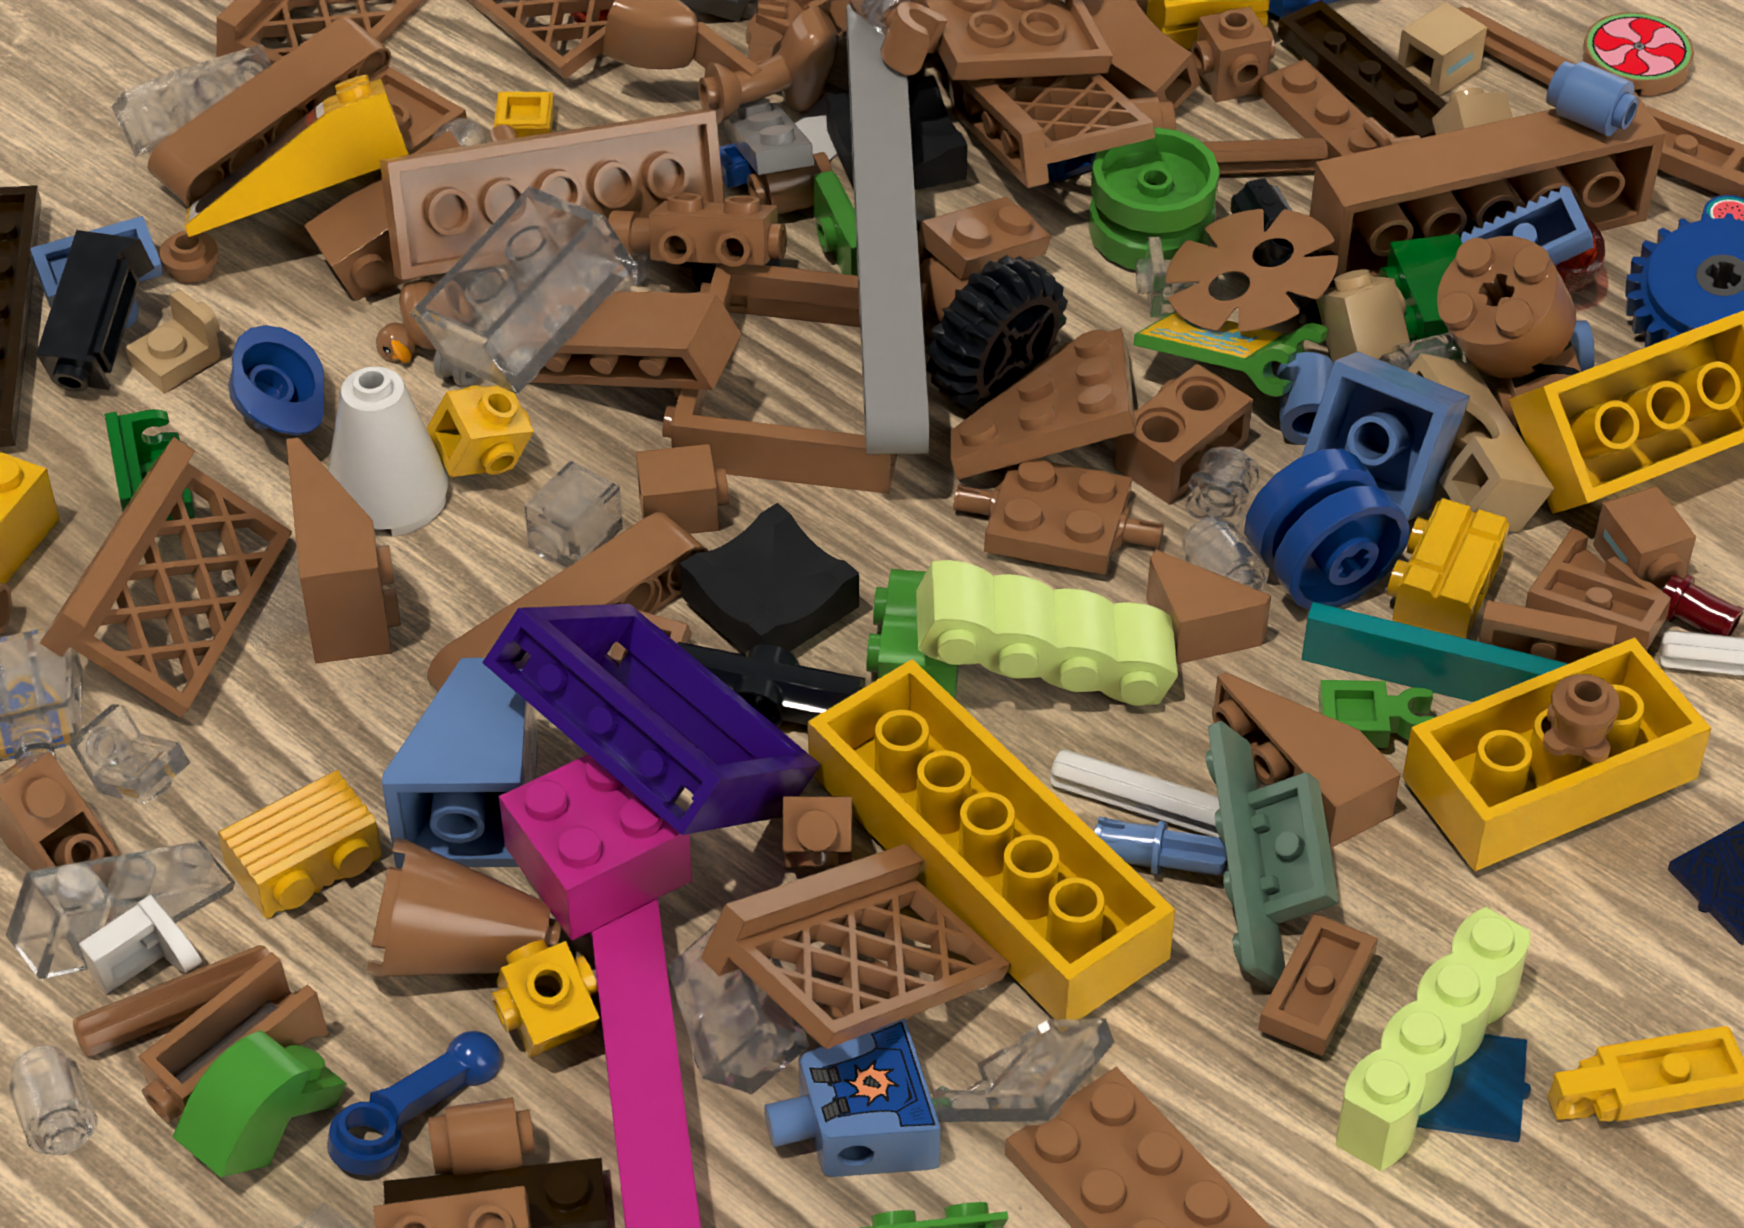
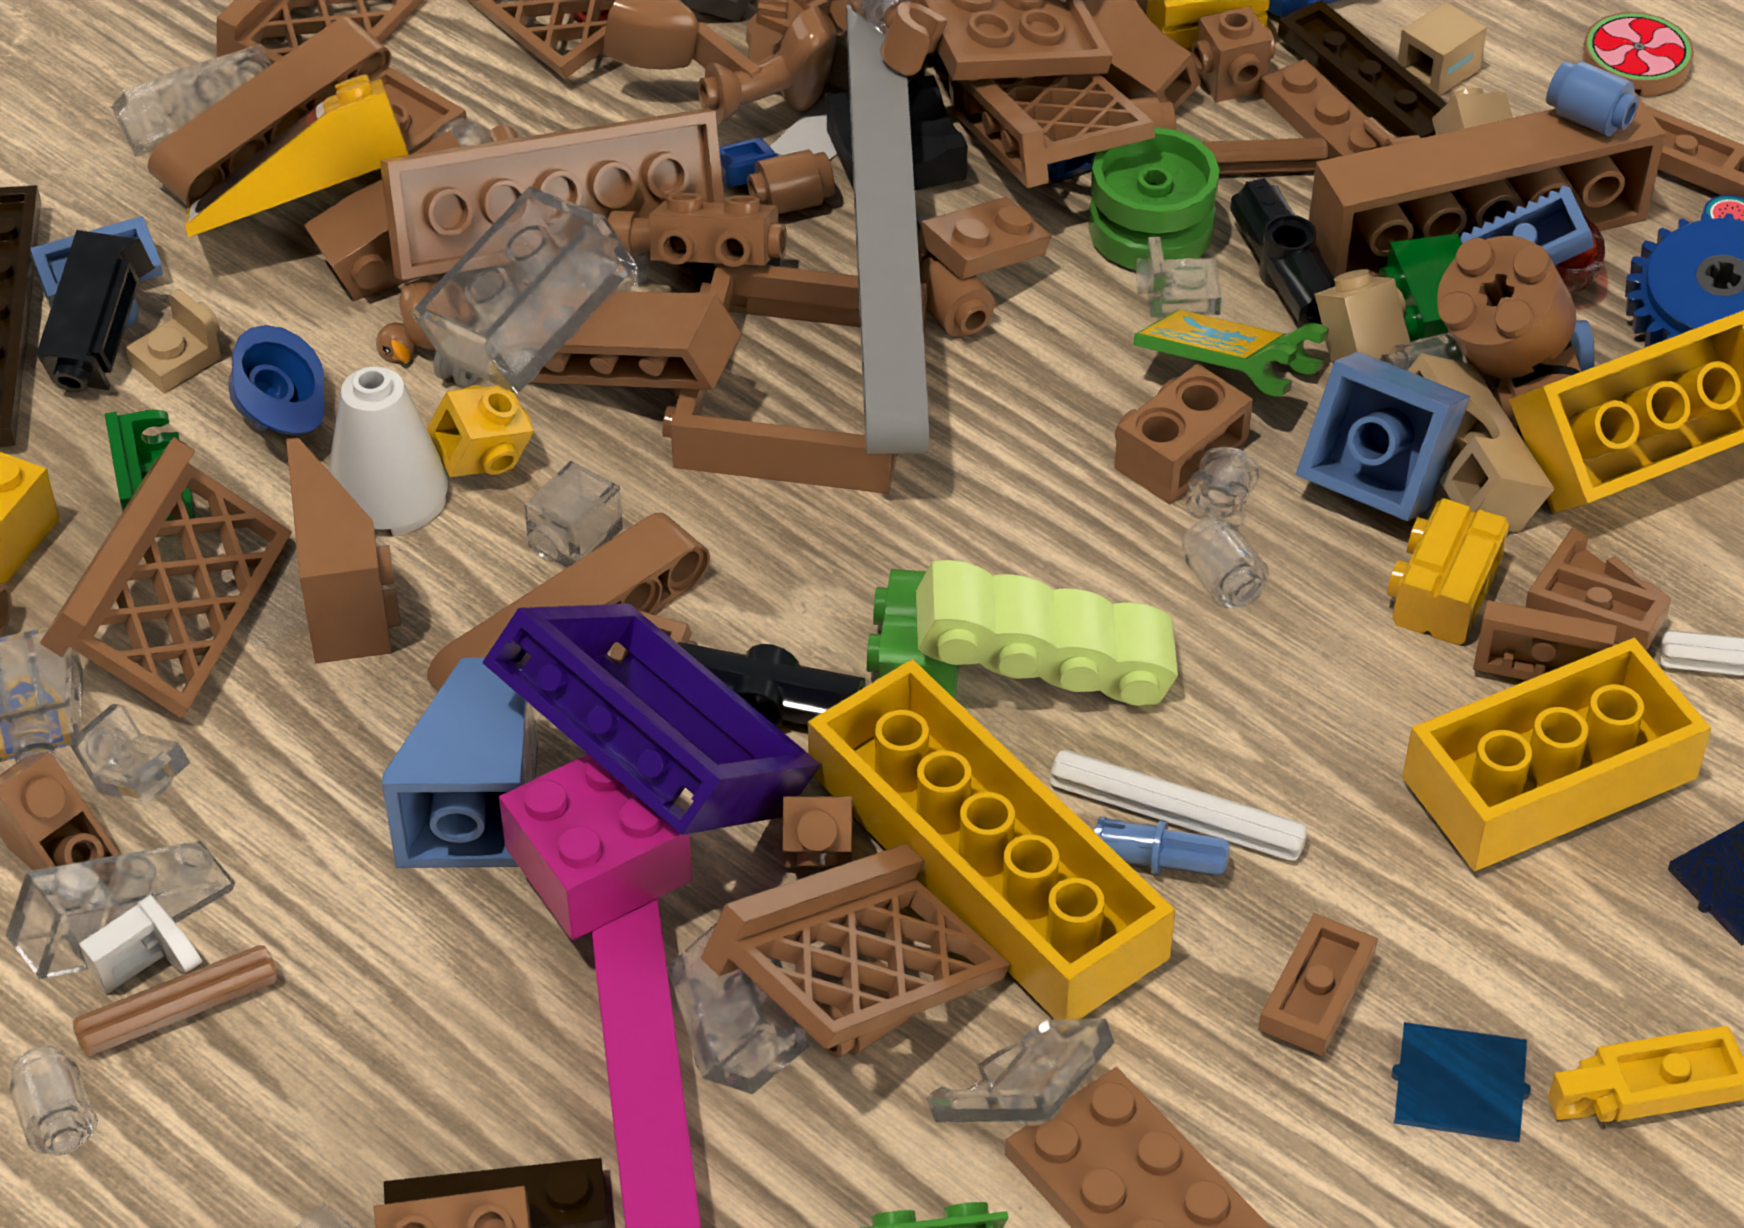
medium nougat window [138,952,329,1123] -> none
medium nougat plate [159,230,219,283] -> none
bright green brick [173,1030,347,1178] -> none
yellow brick [217,770,382,918] -> none
blue piece [327,1031,501,1175] -> none
medium nougat cone [366,838,561,977] -> none
medium nougat brick [428,1097,536,1177] -> none
yellow brick [491,940,600,1059] -> none
yellow tile [494,91,554,138] -> none
medium nougat brick [636,444,729,534] -> none
black brick [680,503,860,655] -> none
light grey plate [724,98,814,175] -> none
medium blue torso [764,1019,941,1177] -> none
bright green plate [814,170,858,276] -> none
black gear [926,255,1068,413] -> none
medium nougat plate [951,328,1135,480] -> none
medium nougat plate [953,459,1165,575] -> none
medium nougat slope [1146,549,1271,664] -> none
medium nougat piece [1165,209,1339,332] -> none
sand green bracket [1206,721,1339,989] -> none
medium nougat slope [1212,672,1401,848] -> none
blue wheel [1244,449,1410,610] -> none
medium blue brick [1277,352,1334,445] -> none
teal tile [1301,602,1568,702] -> none
bright green plate [1318,680,1435,748] -> none
yellowish green brick [1336,907,1530,1171] -> none
medium nougat axle [1458,7,1576,86] -> none
medium nougat brick [1542,674,1620,763] -> none
medium nougat brick [1593,486,1696,589] -> none
dark red pin [1663,574,1744,636] -> none

